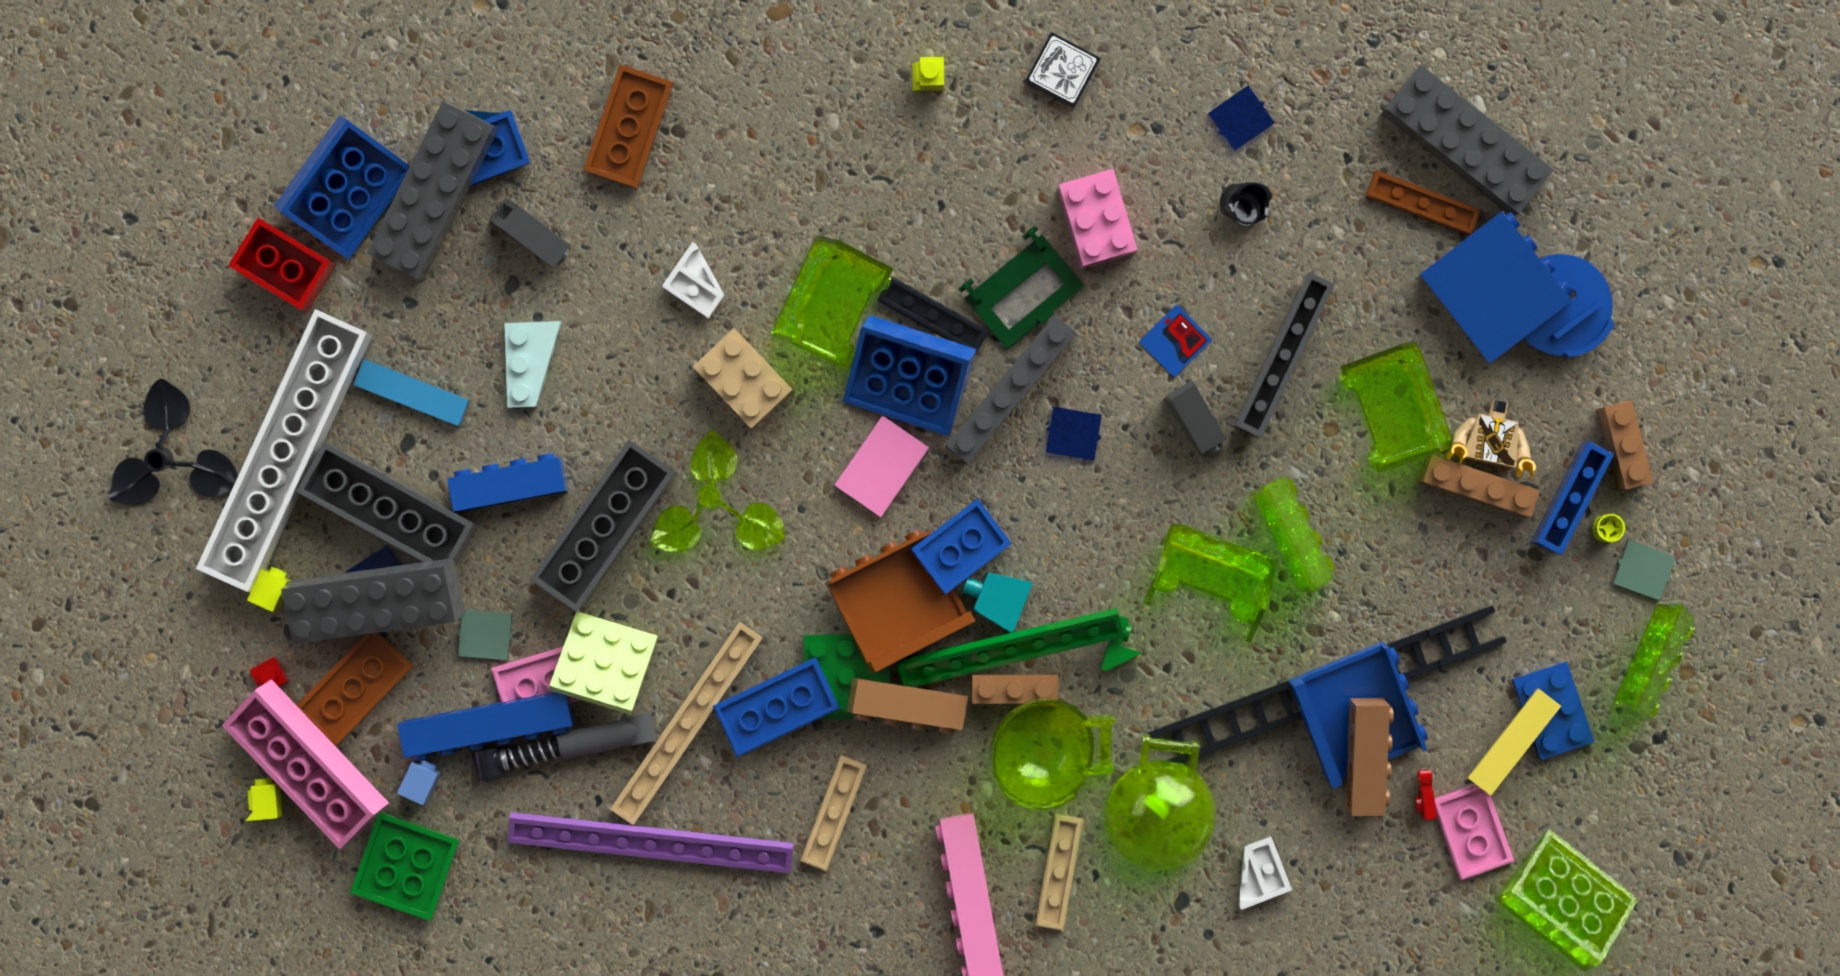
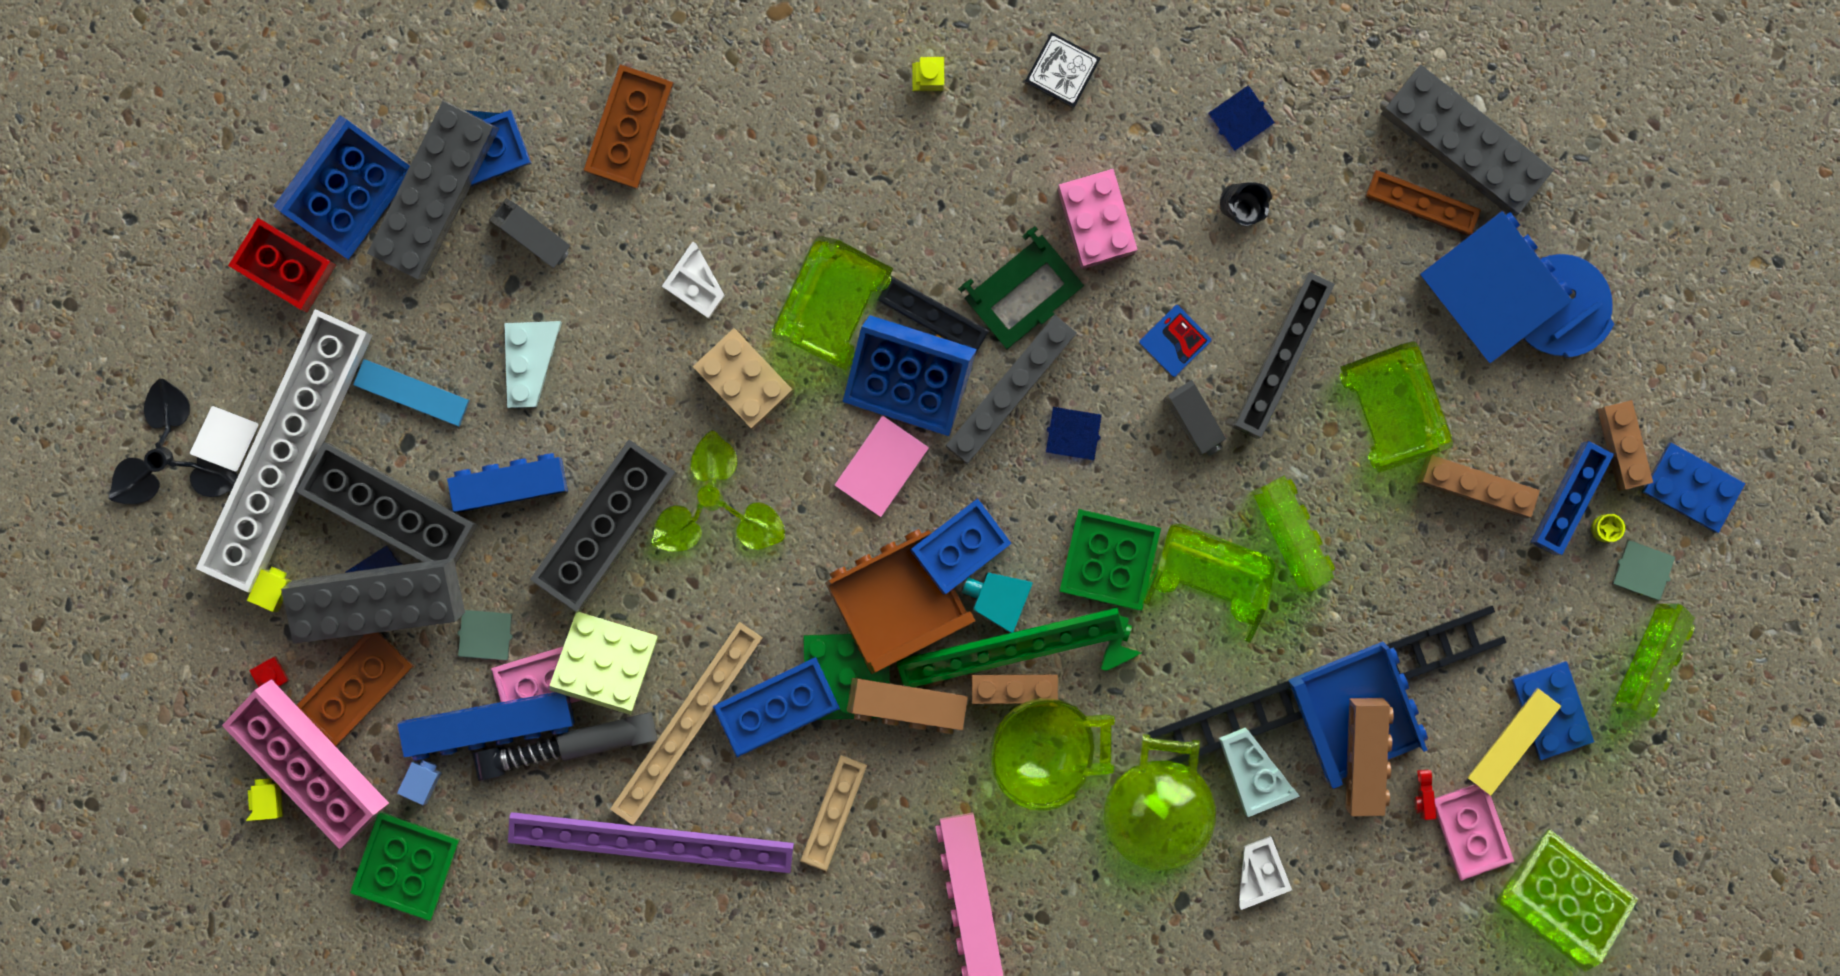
tan tile [1035,813,1083,931] -> none
torso [1446,400,1536,478] -> none
none -> white sticker [190,406,258,472]
none -> green plate [1059,509,1161,611]
none -> light aqua wing [1219,728,1299,817]
none -> blue plate [1642,443,1746,533]

